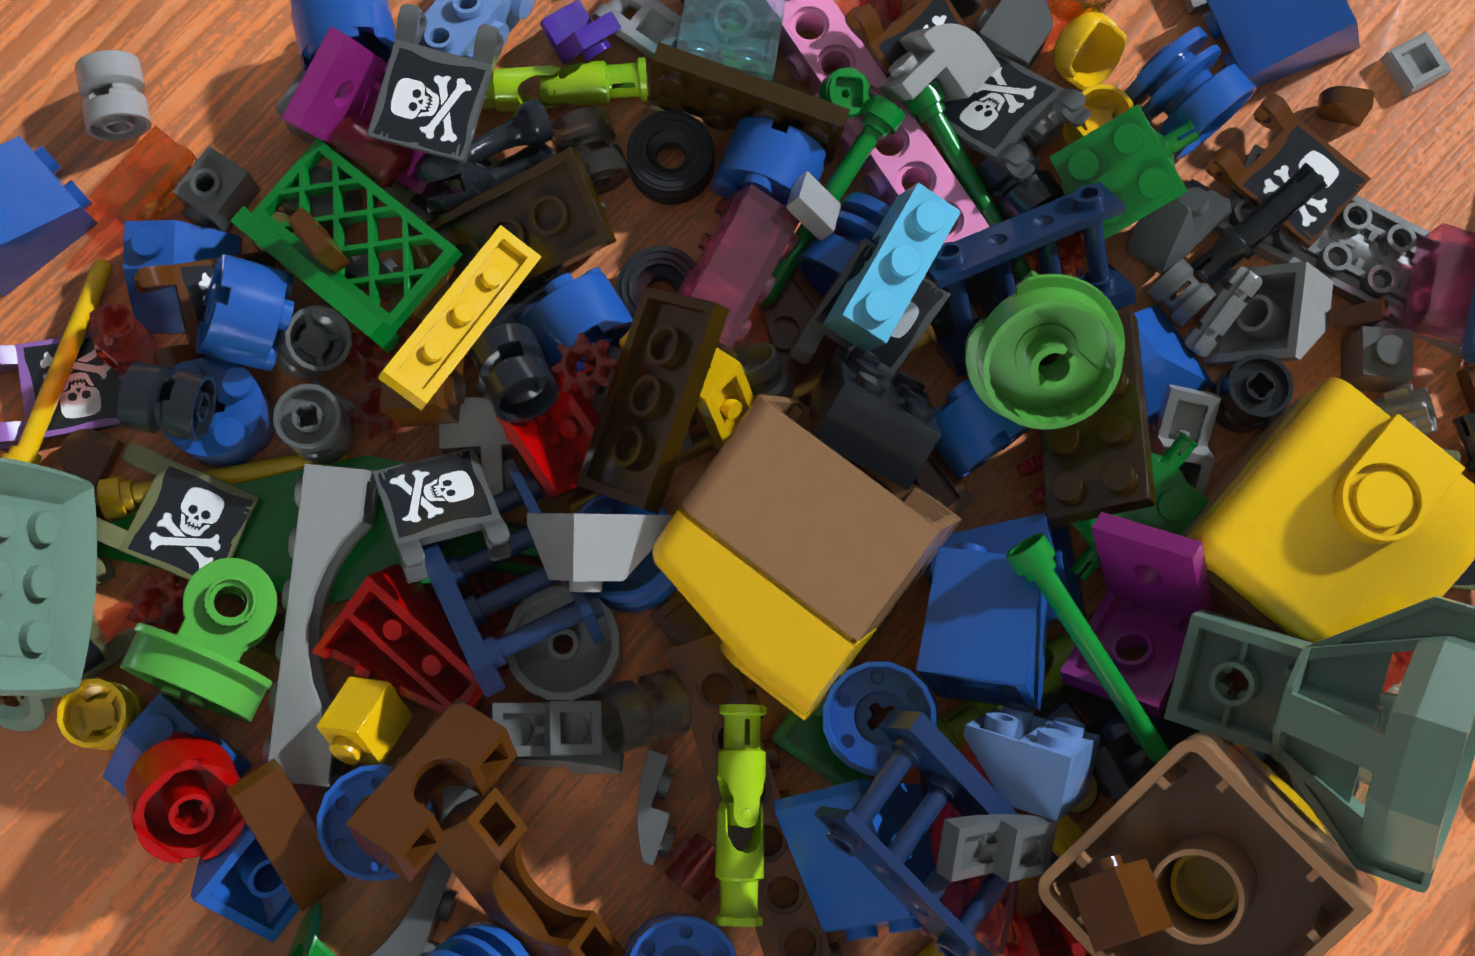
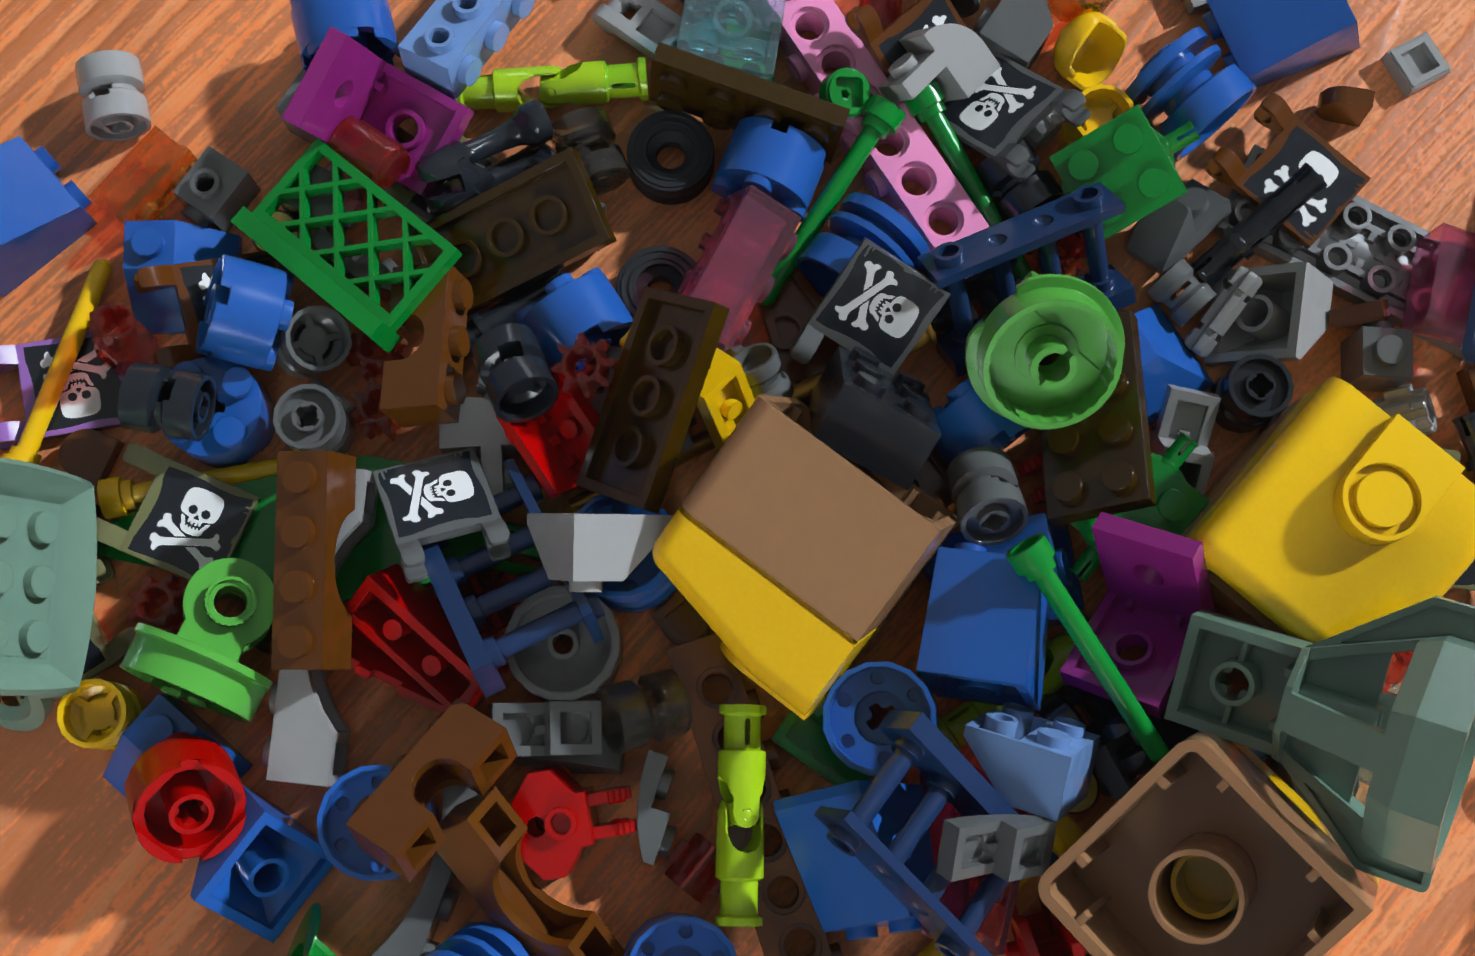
reddish brown tile [226,758,347,912] -> none
reddish brown tile [288,207,350,274] -> none
yellow brick [316,677,413,765] -> none
flag [367,4,504,163] -> none
yellow plate [378,225,541,411] -> none
dark purple bracket [540,0,621,65] -> none
light grey tile [786,171,841,241] -> none
medium azure arch [823,182,961,353] -> none
reddish brown brick [1069,854,1173,953] -> none
none -> reddish brown arch [271,450,356,670]
none -> red hinge [511,767,638,881]
none -> dark grey wheel [946,446,1029,546]

